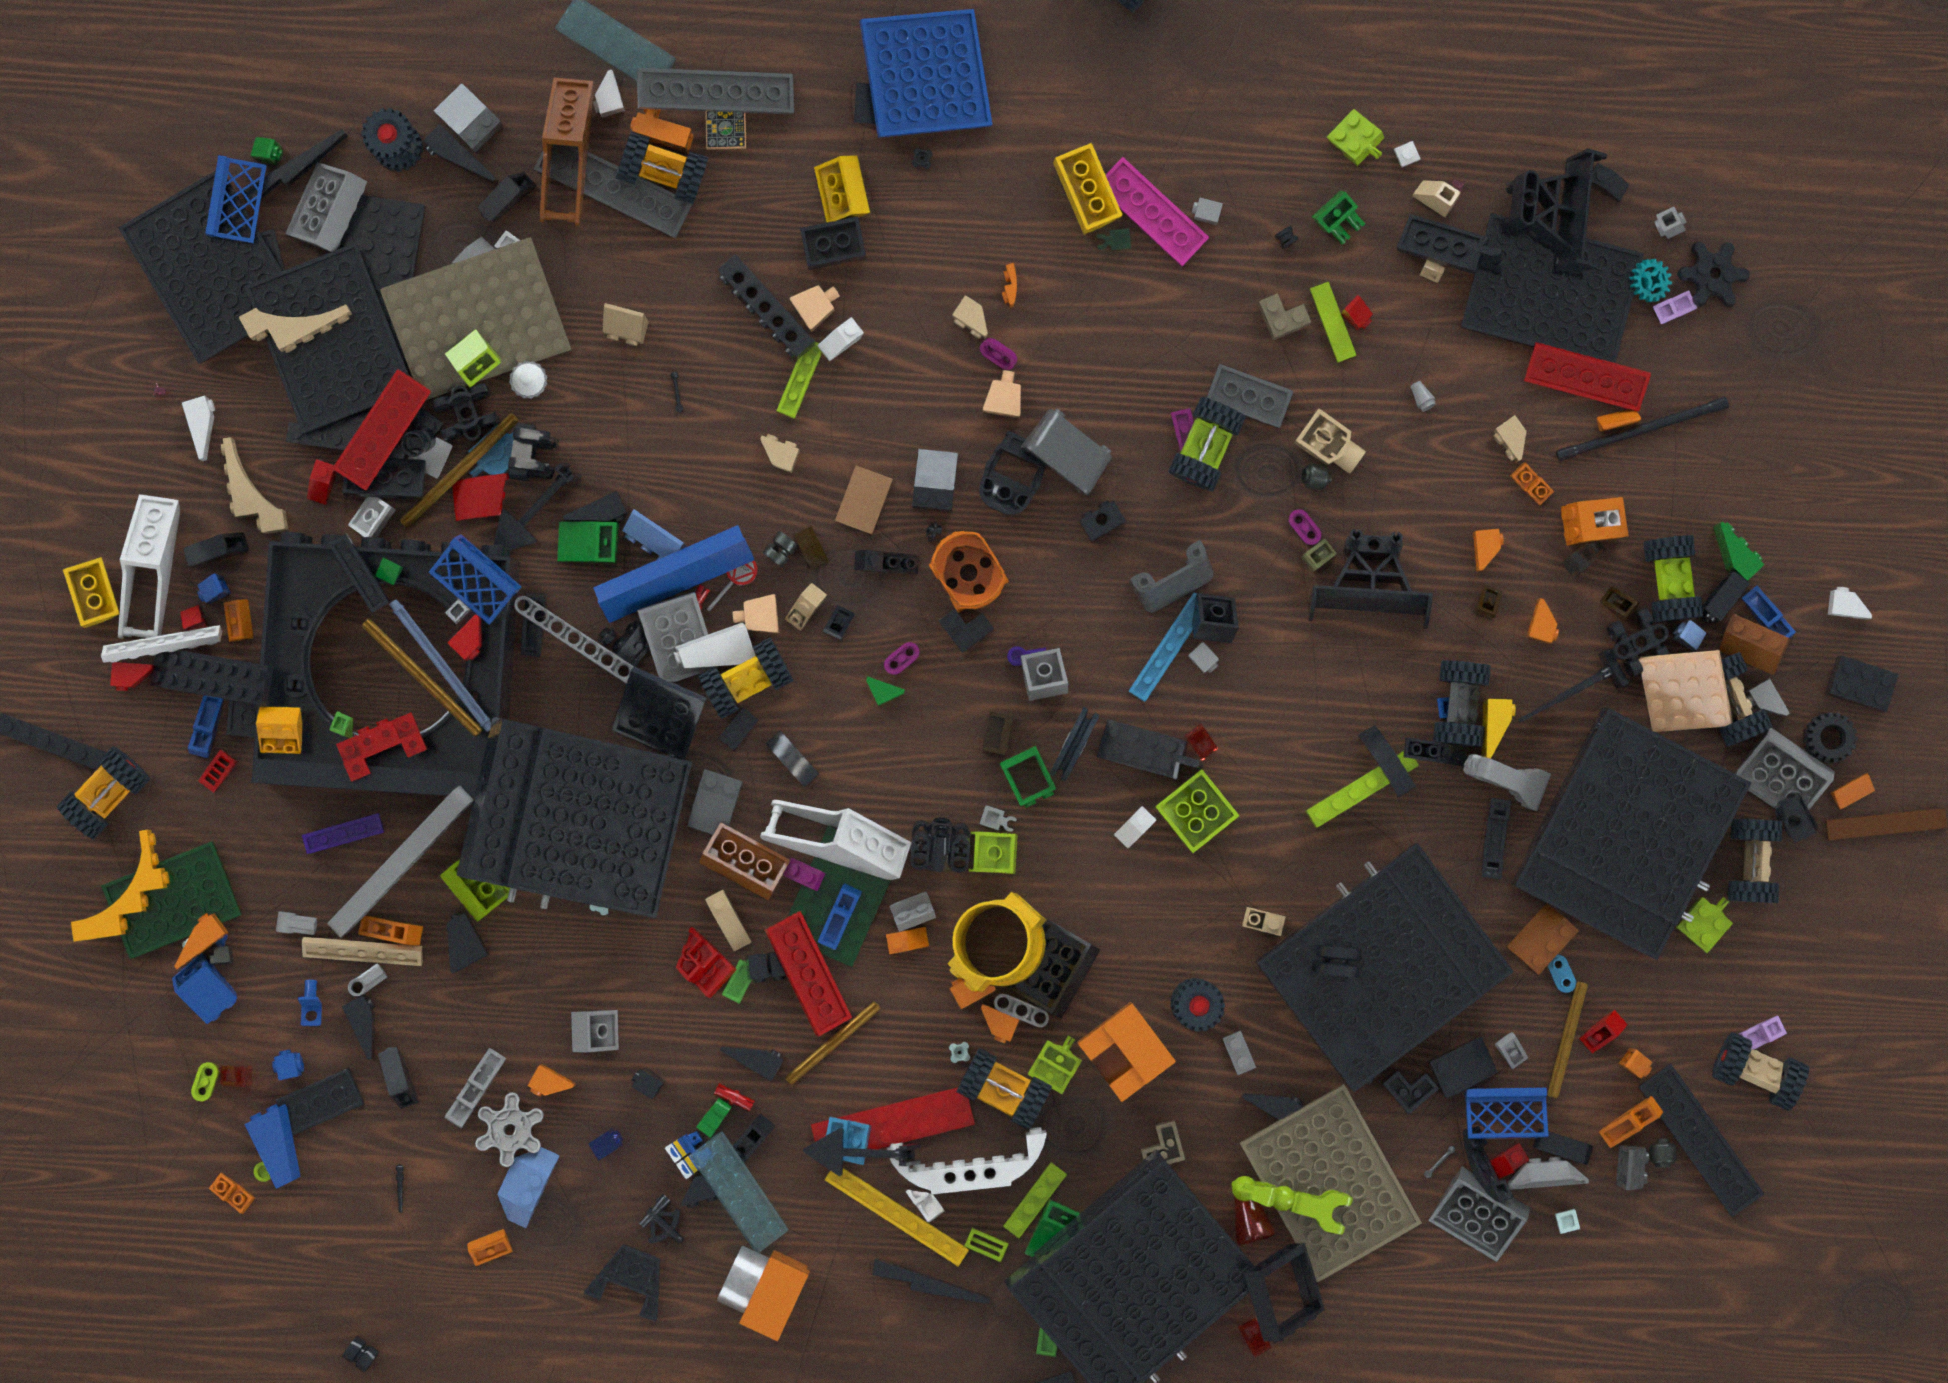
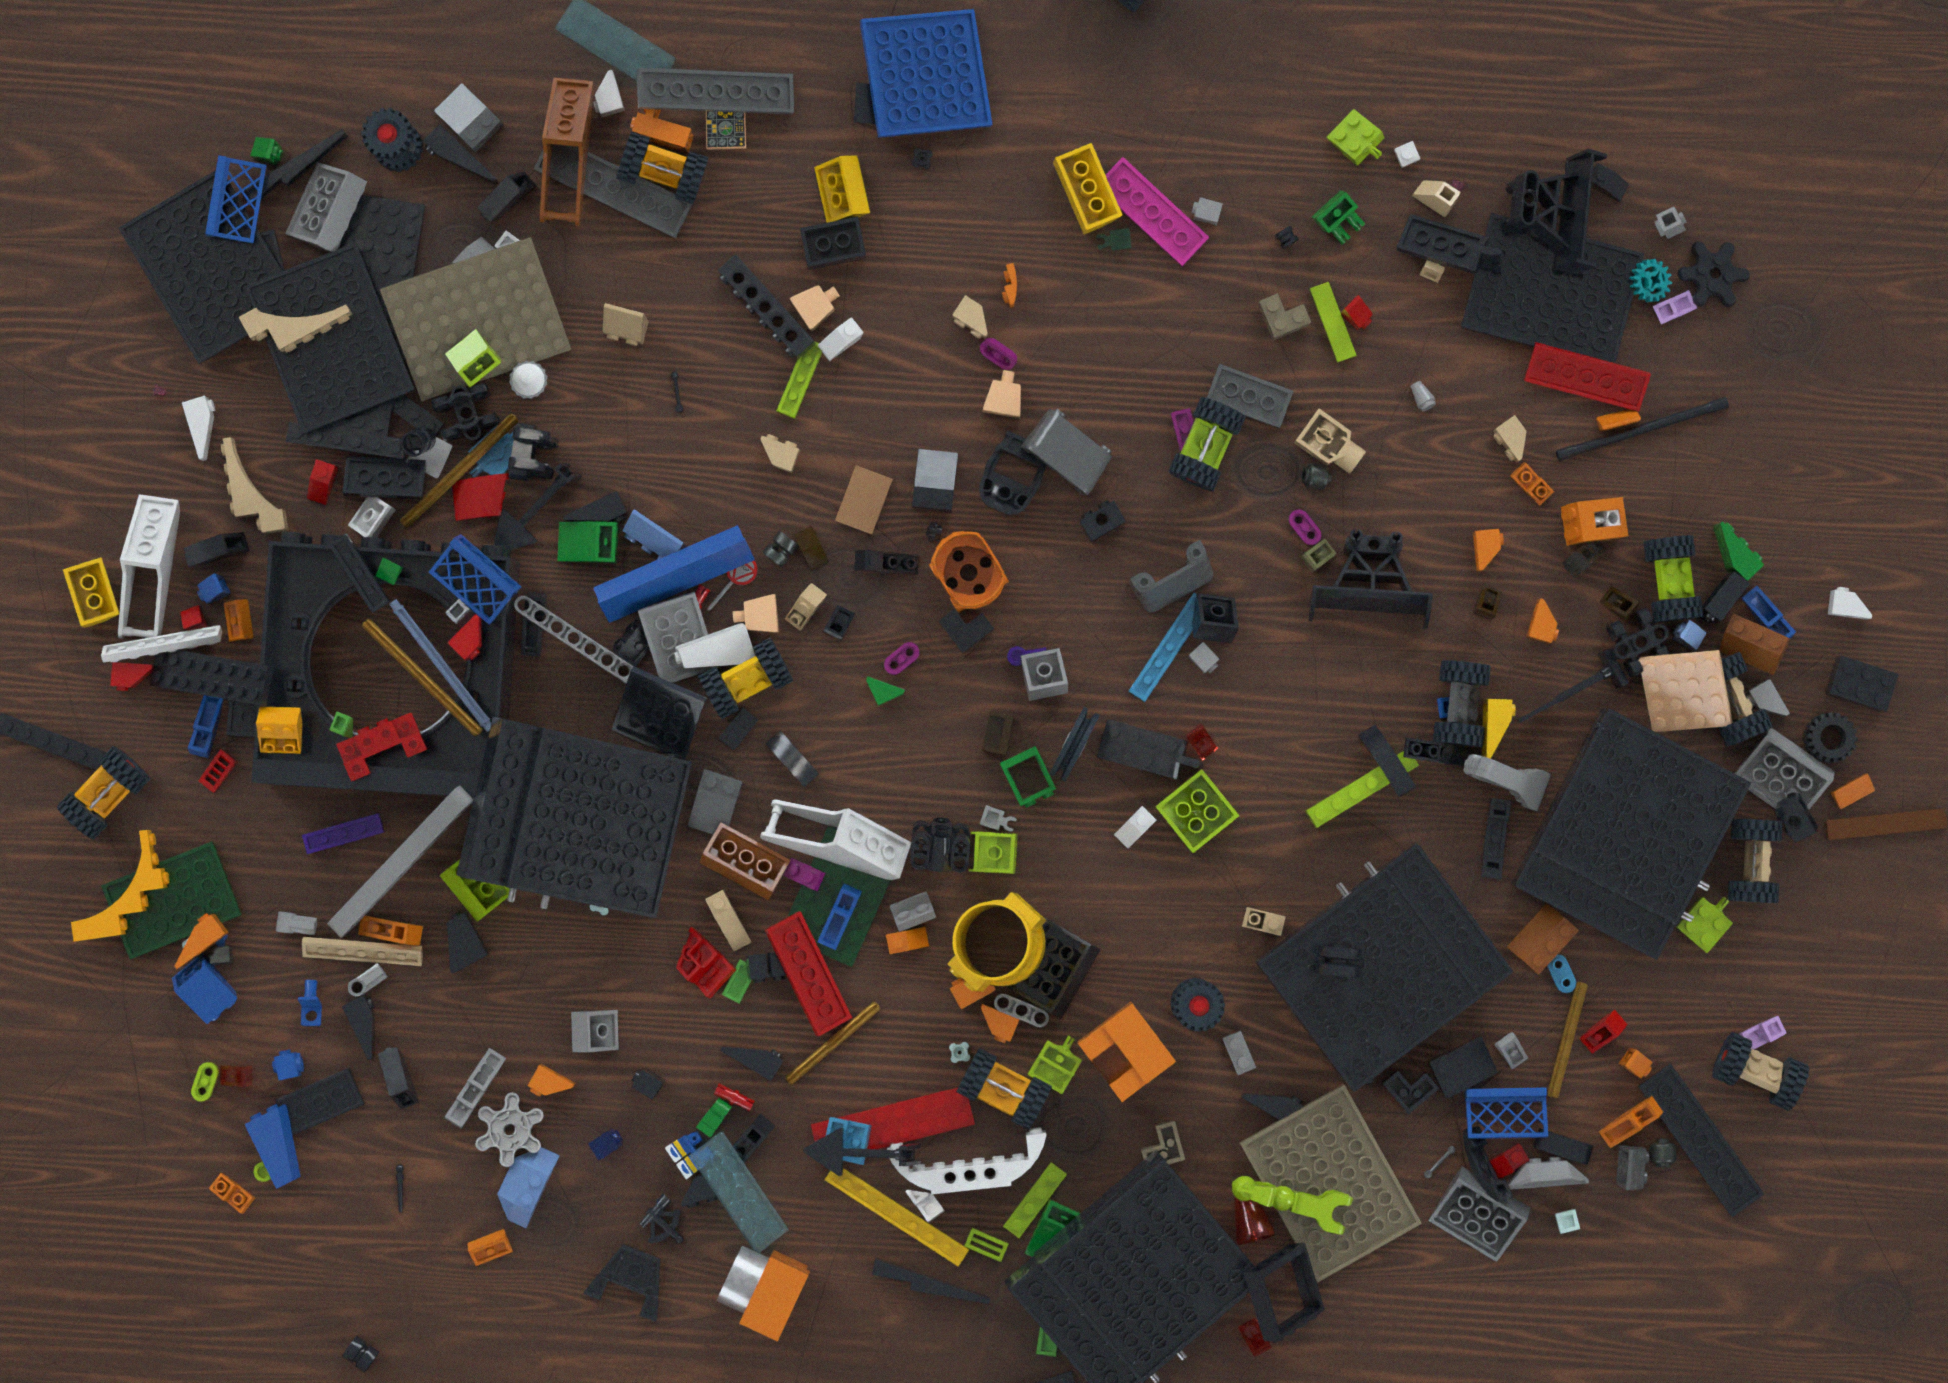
red plate [332,369,431,490] -> none
black plate [597,627,617,645] -> none

